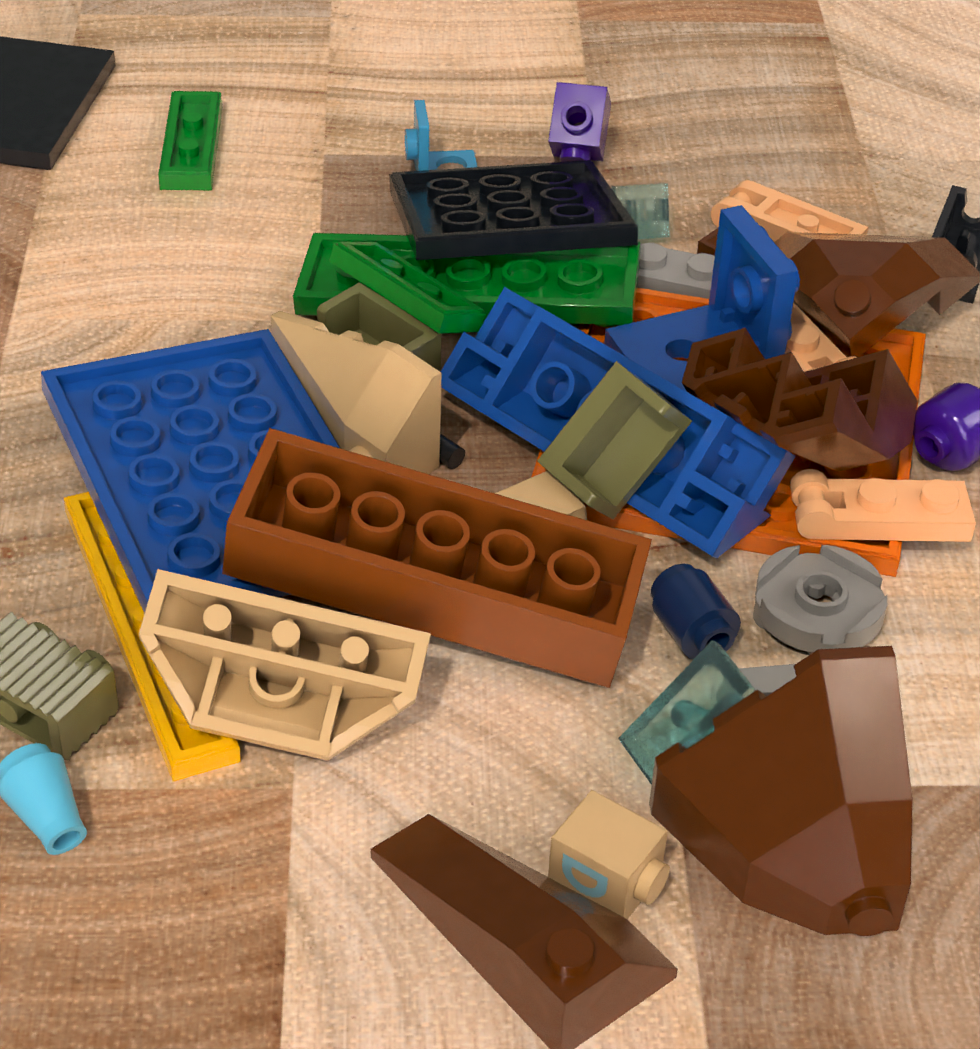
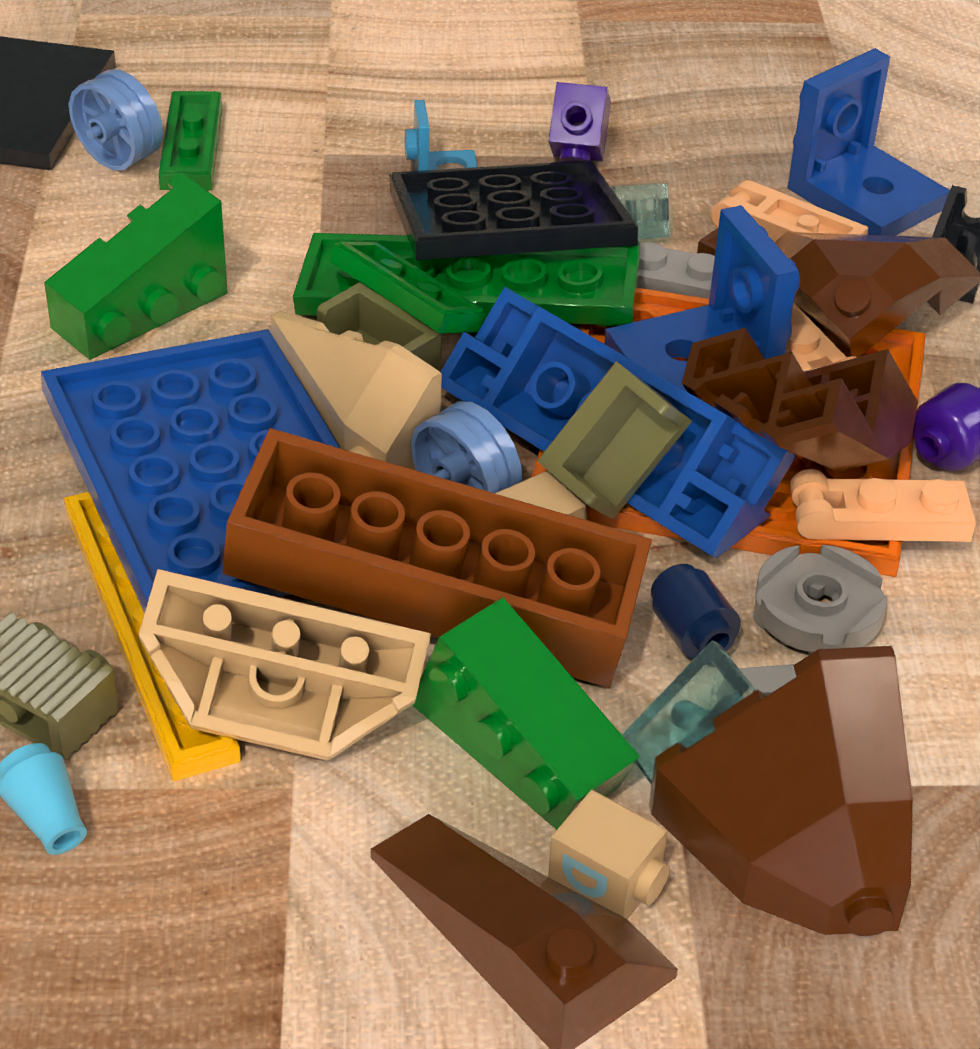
none -> green wedge [44,172,228,360]
none -> medium blue wheel [69,69,163,171]
none -> medium blue wheel [410,401,522,493]
none -> green wedge [412,597,640,830]
none -> blue bracket [787,48,950,236]

